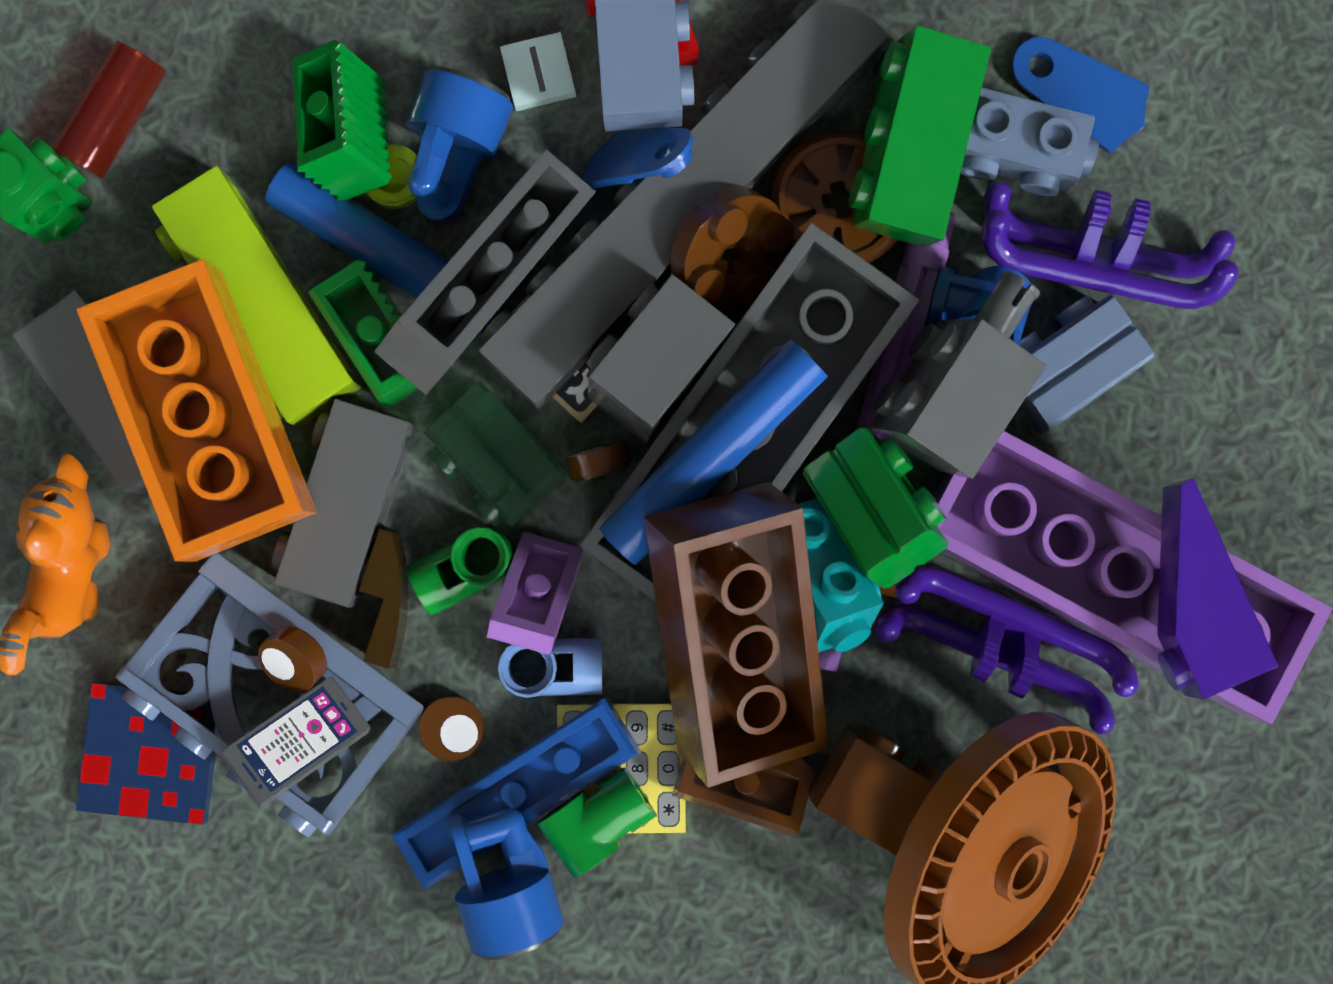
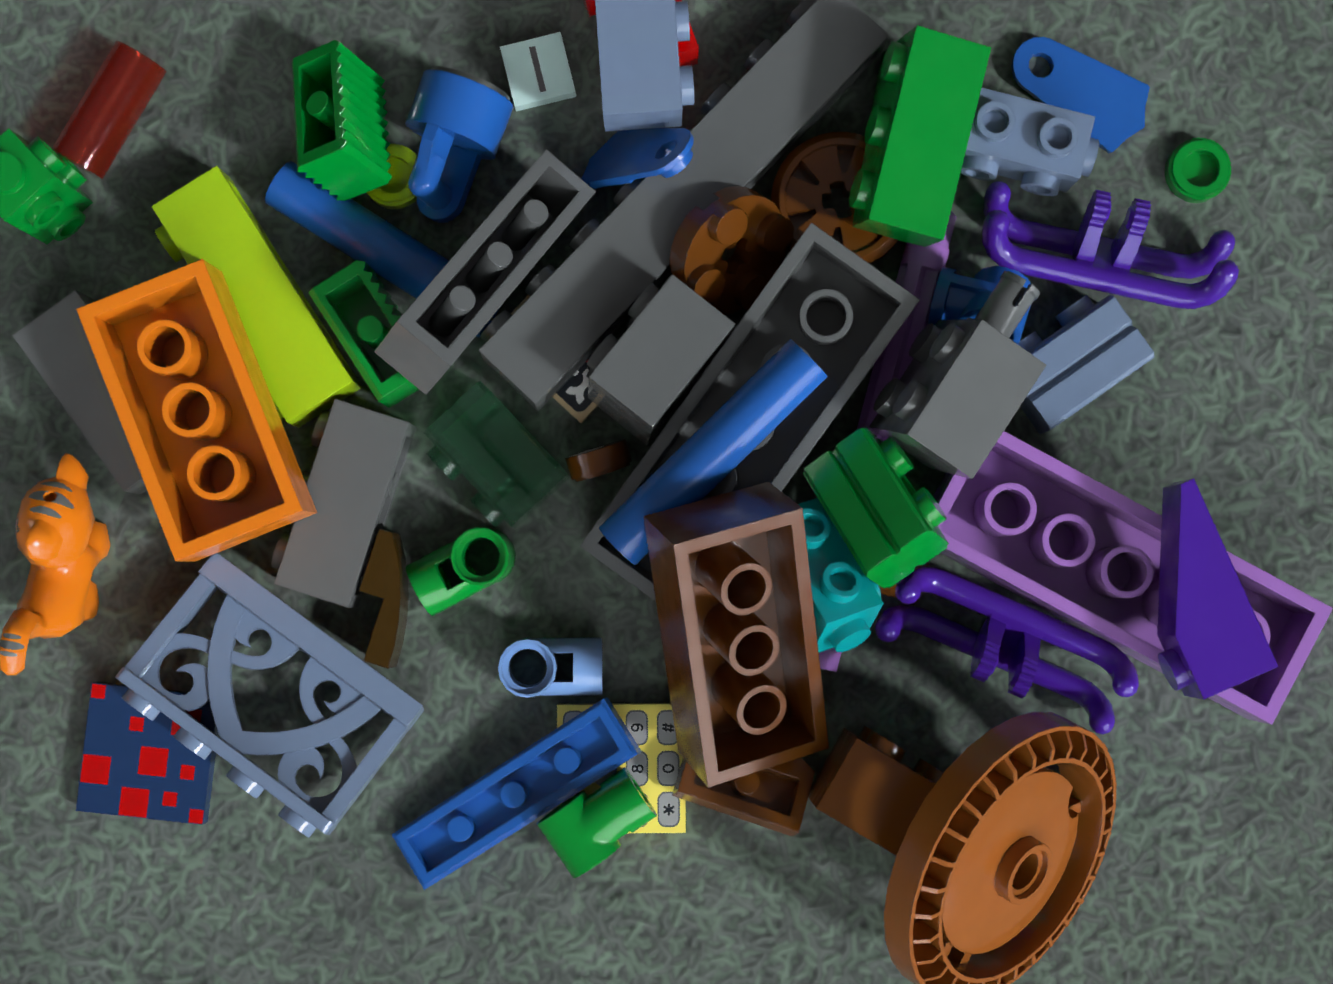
tile [220,676,371,810] -> none
reddish brown tile [258,626,327,693] -> none
reddish brown tile [419,696,485,761] -> none
blue piece [448,809,564,960] -> none
medium lavender plate [487,532,584,655] -> none
none -> green tile [1164,138,1231,203]

